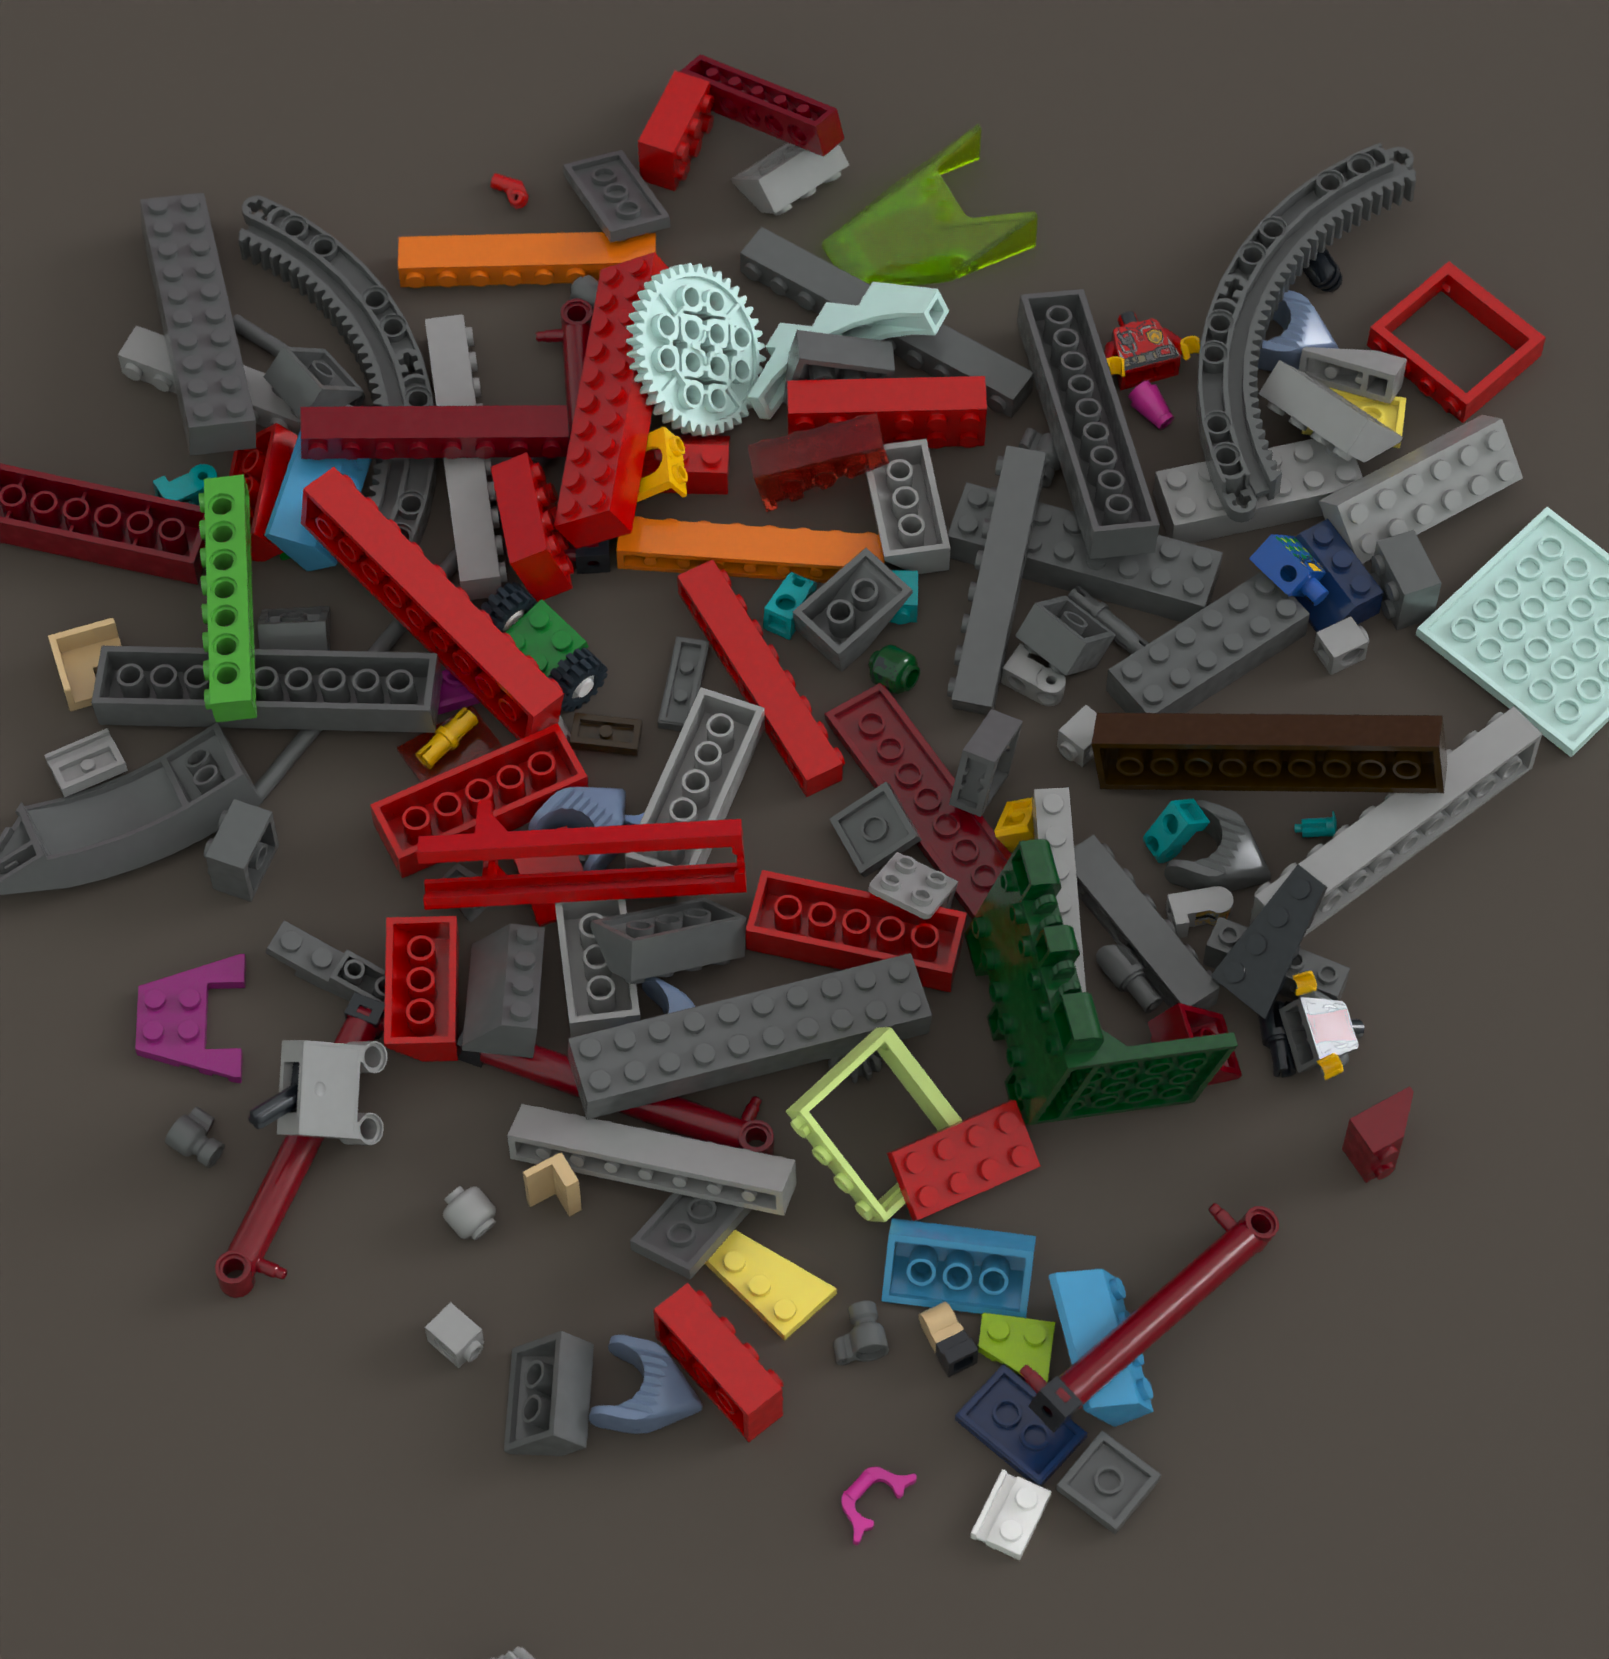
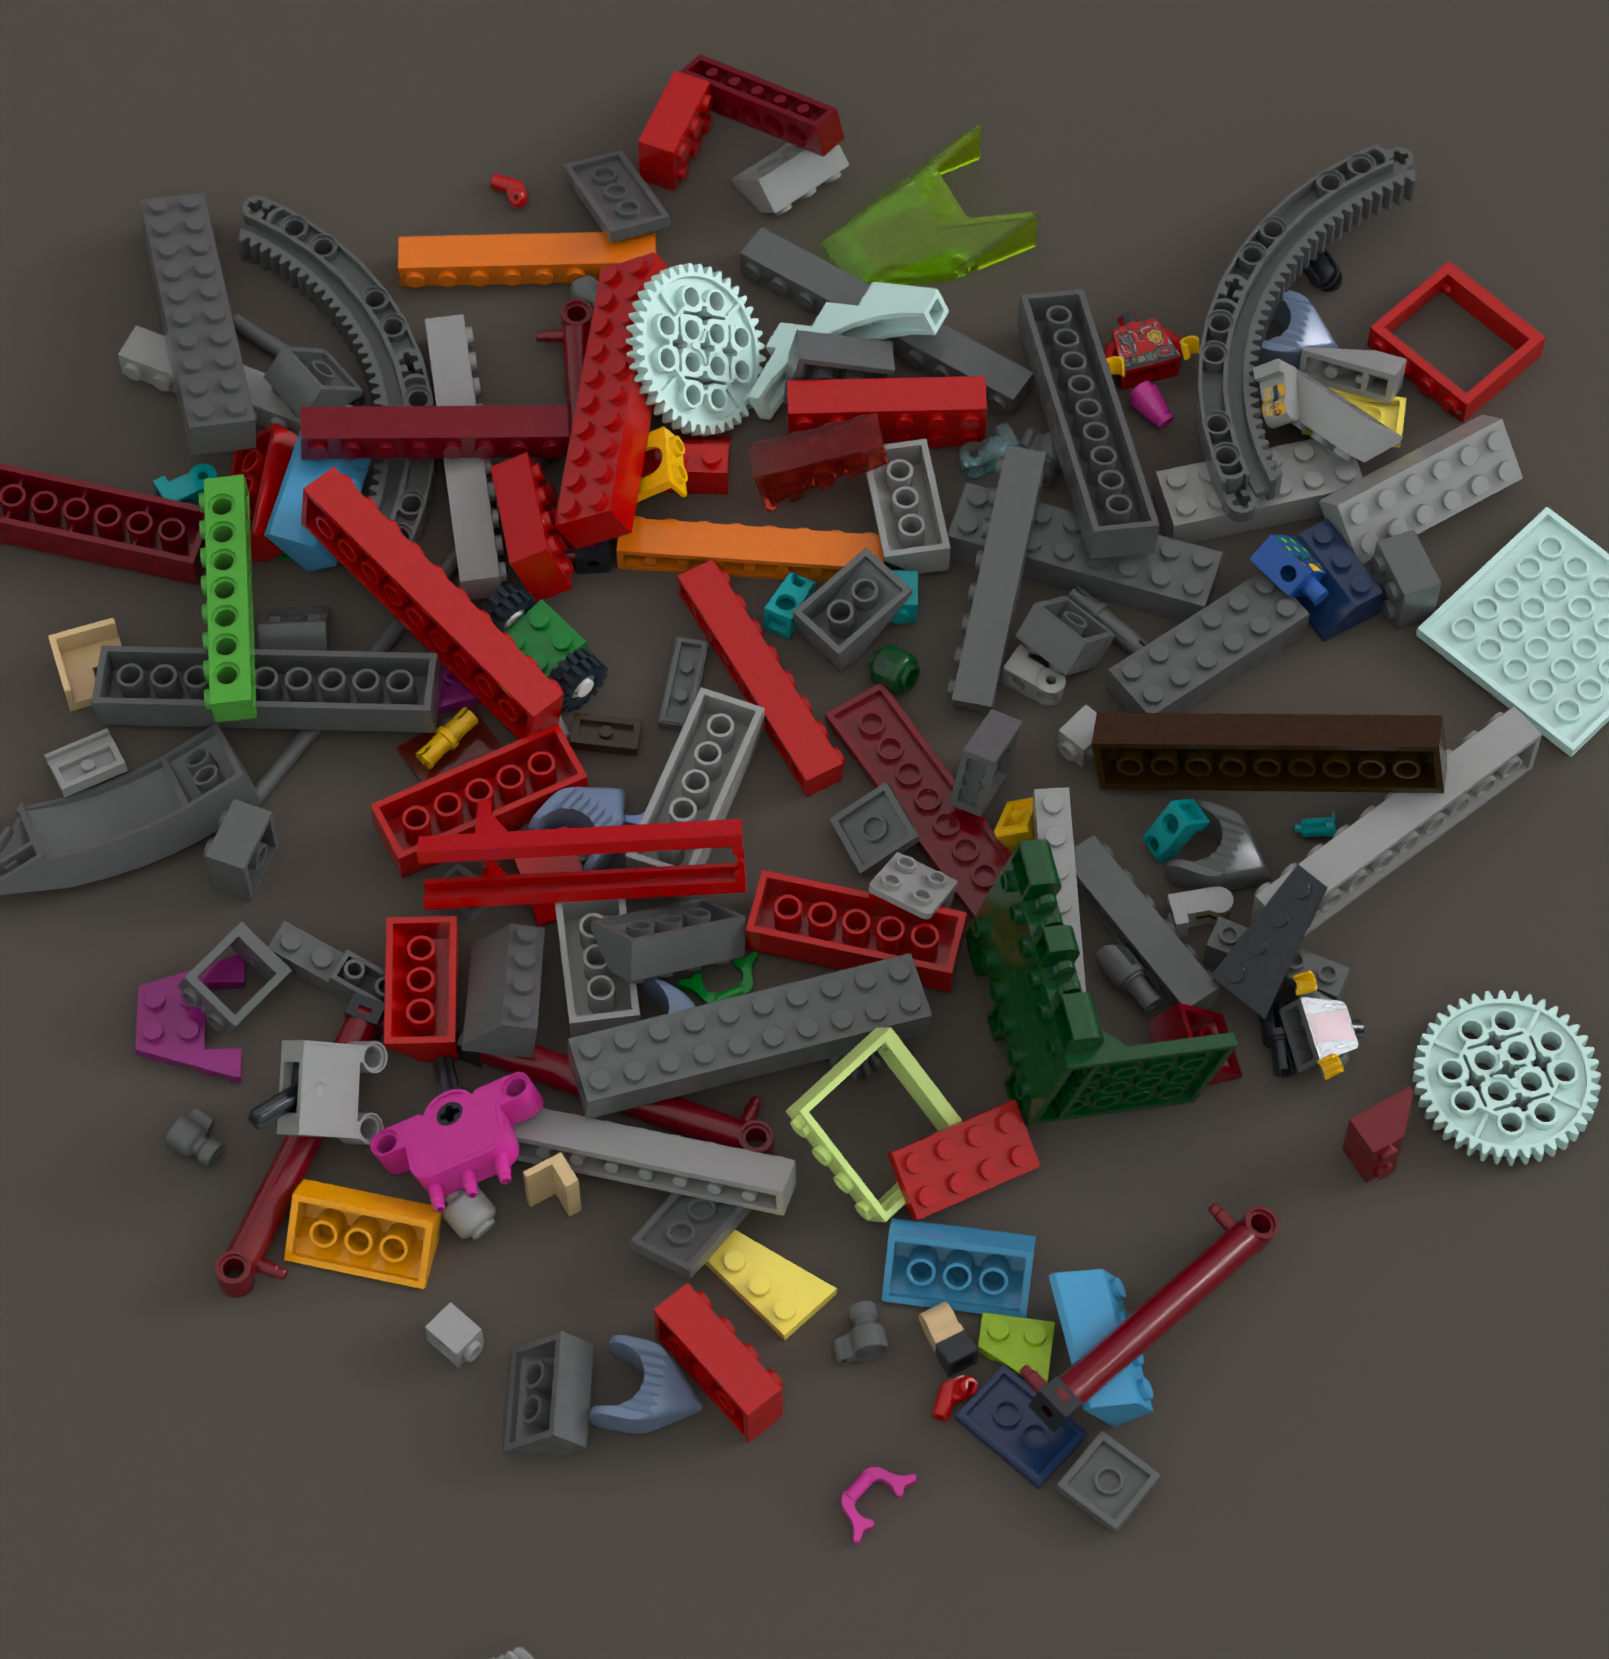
white plate [971,1469,1051,1560] -> none
light grey brick [1313,616,1369,675] -> none
none -> dark grey window [177,921,292,1036]
none -> light orange slope [284,1179,443,1289]
none -> dark pink piece [370,1056,544,1213]
none -> green helmet [677,951,758,1004]
none -> red arm [931,1375,978,1422]
none -> clear light blue leg [959,422,1022,480]
none -> light grey leg [1253,359,1300,429]
none -> light aqua gear [1412,990,1601,1165]

